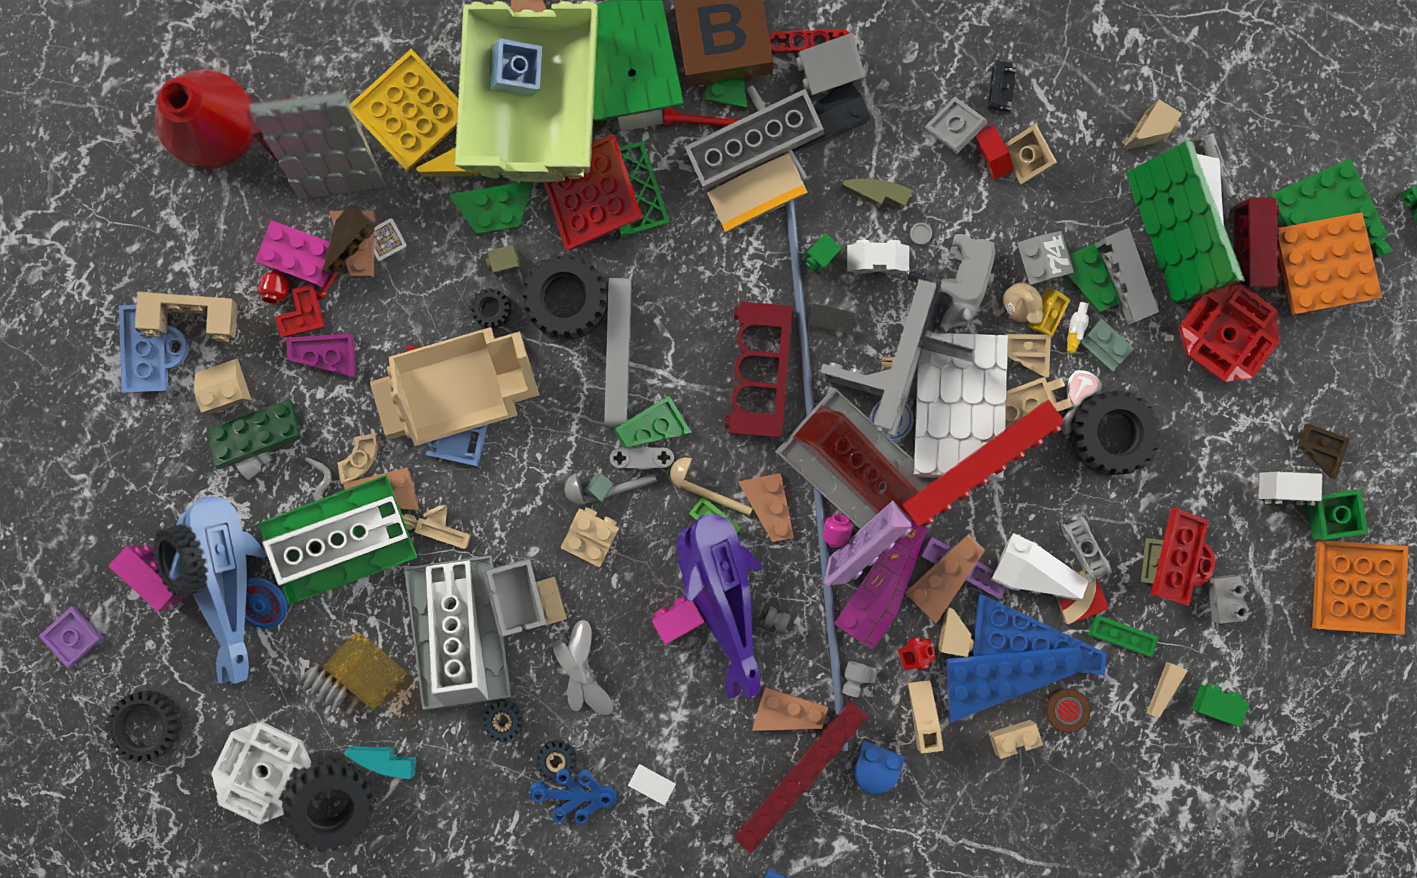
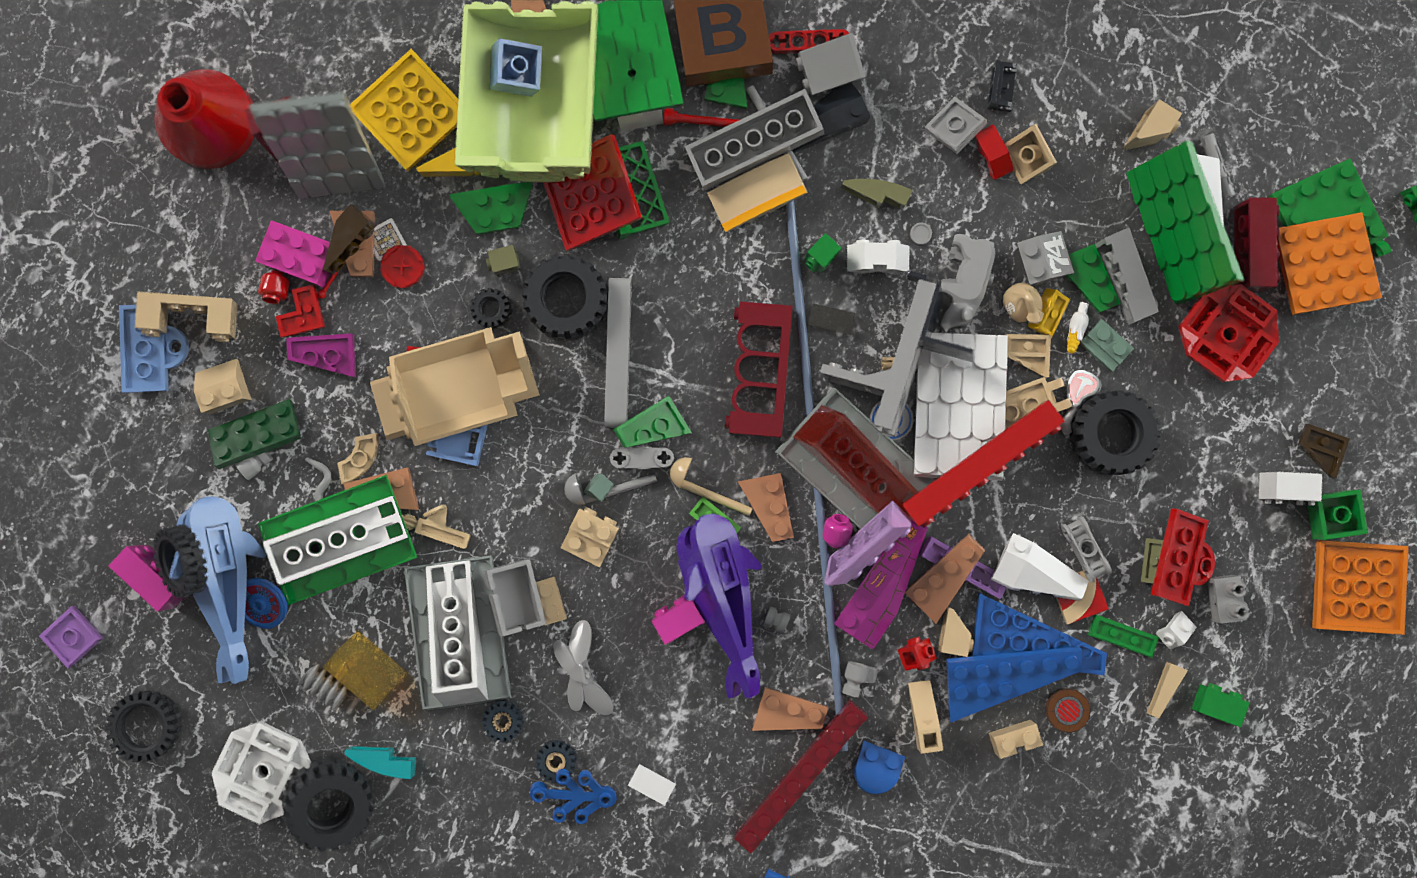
none -> red tile [380,245,425,289]
none -> white bracket [1156,611,1197,649]

